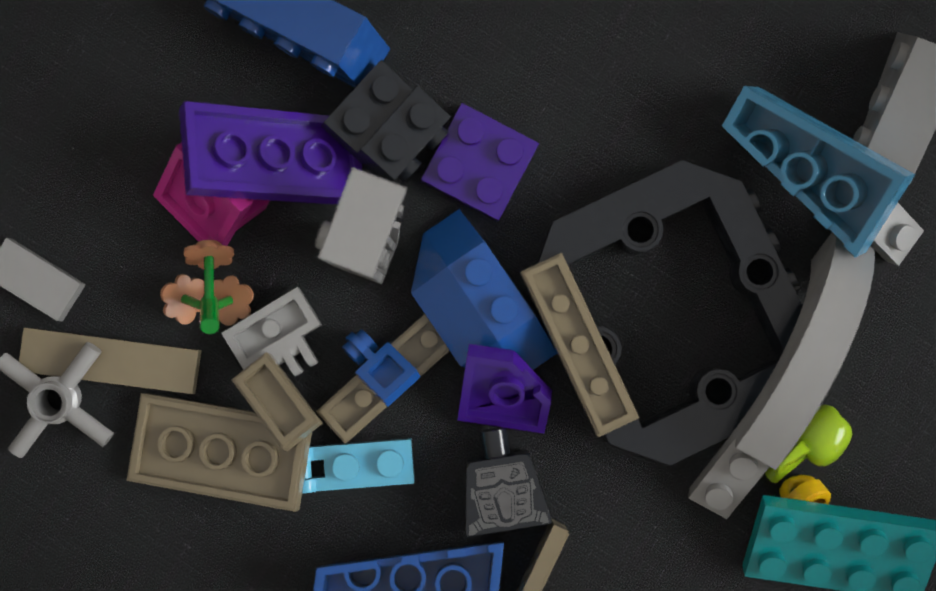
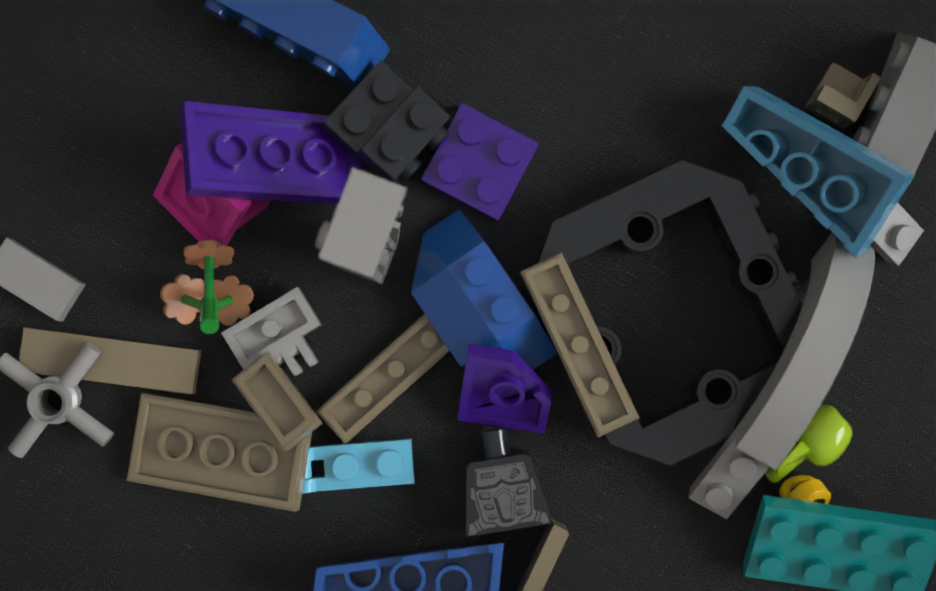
blue plate [342,329,420,407] -> none
none -> dark tan panel [805,63,881,129]

